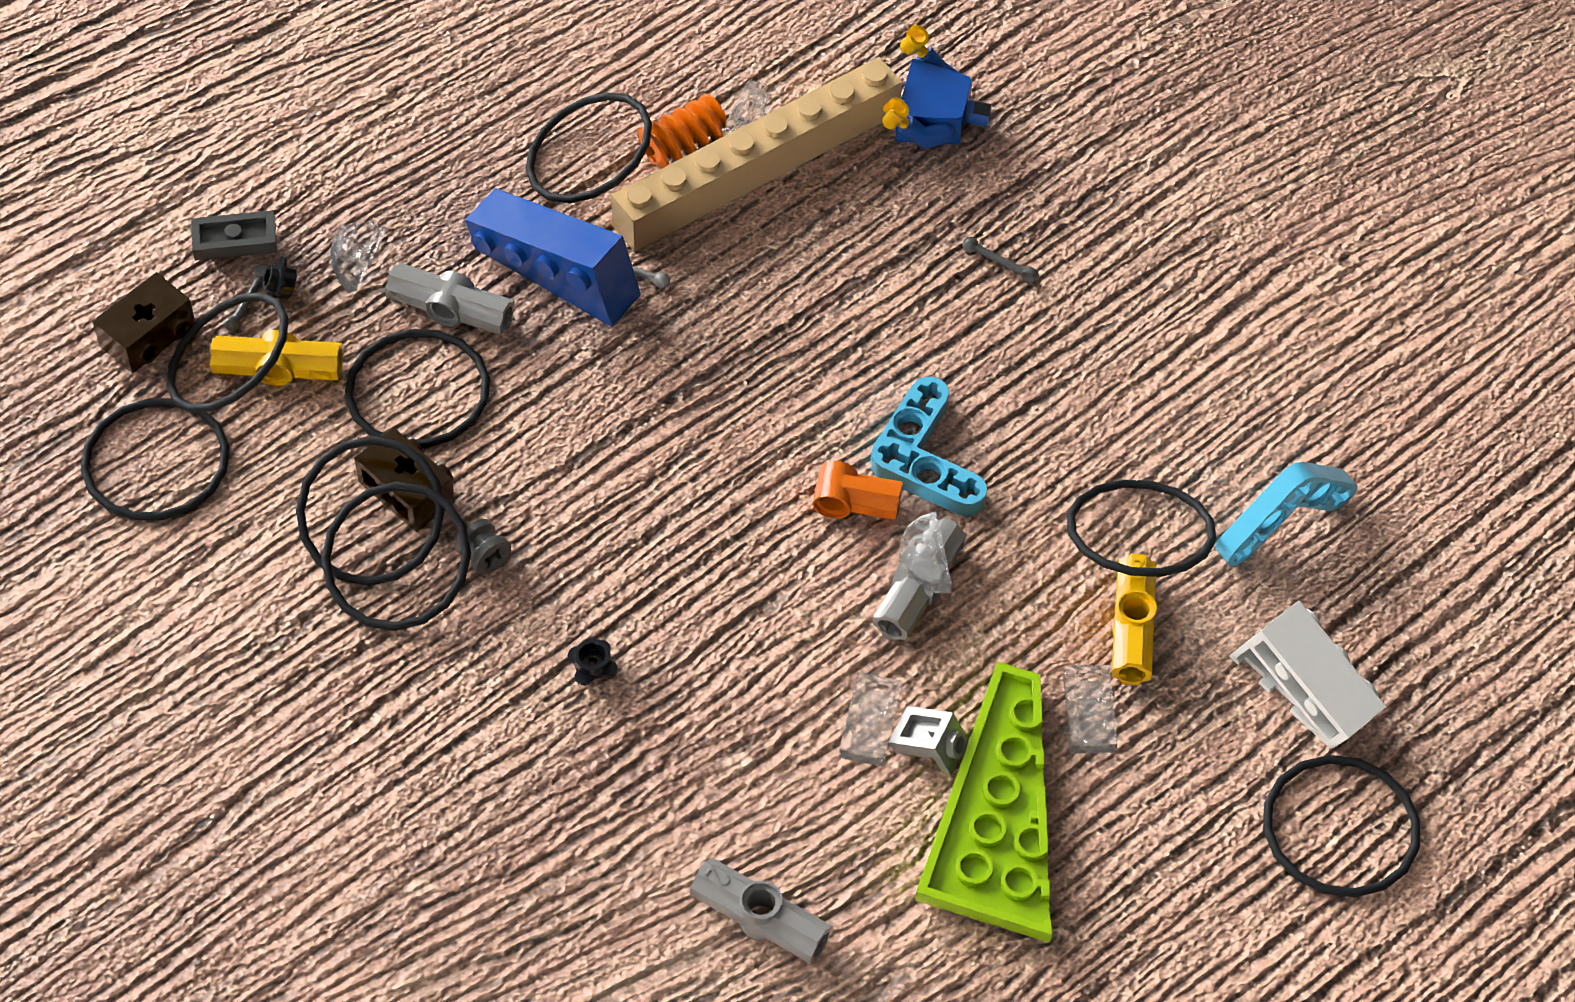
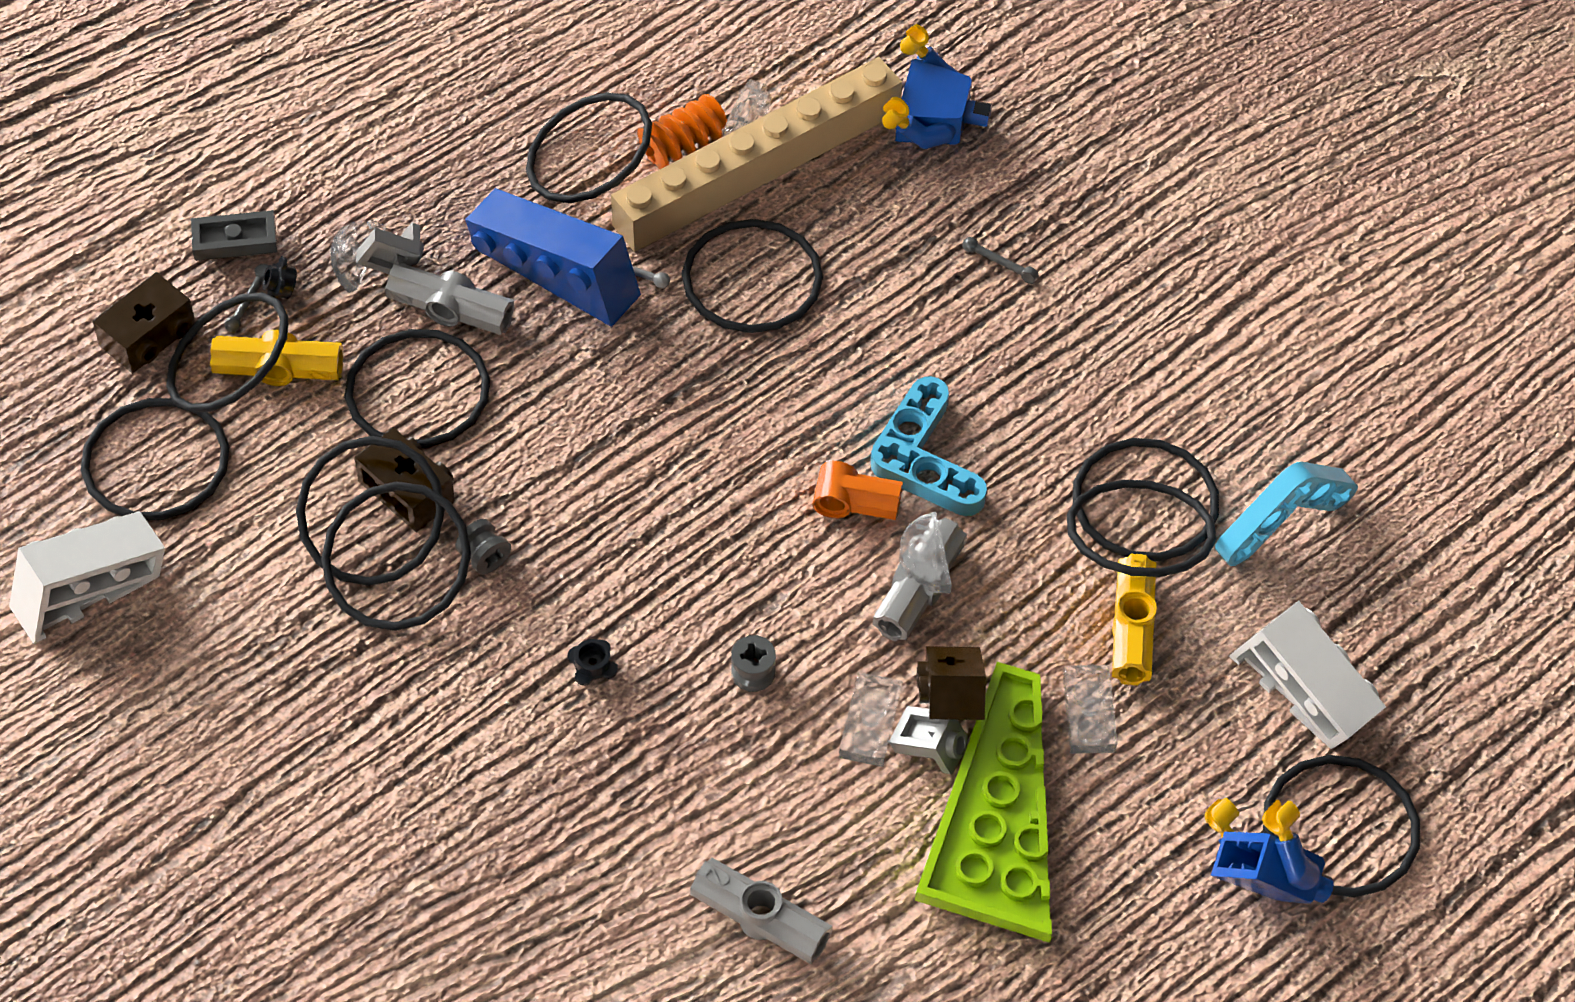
none -> white wedge [9,511,165,644]
none -> light grey bracket [356,222,424,274]
none -> black piece [681,219,824,333]
none -> dark grey wheel [731,635,776,692]
none -> dark brown brick [917,646,986,720]
none -> black piece [1073,438,1219,562]
none -> blue torso [1205,798,1334,904]

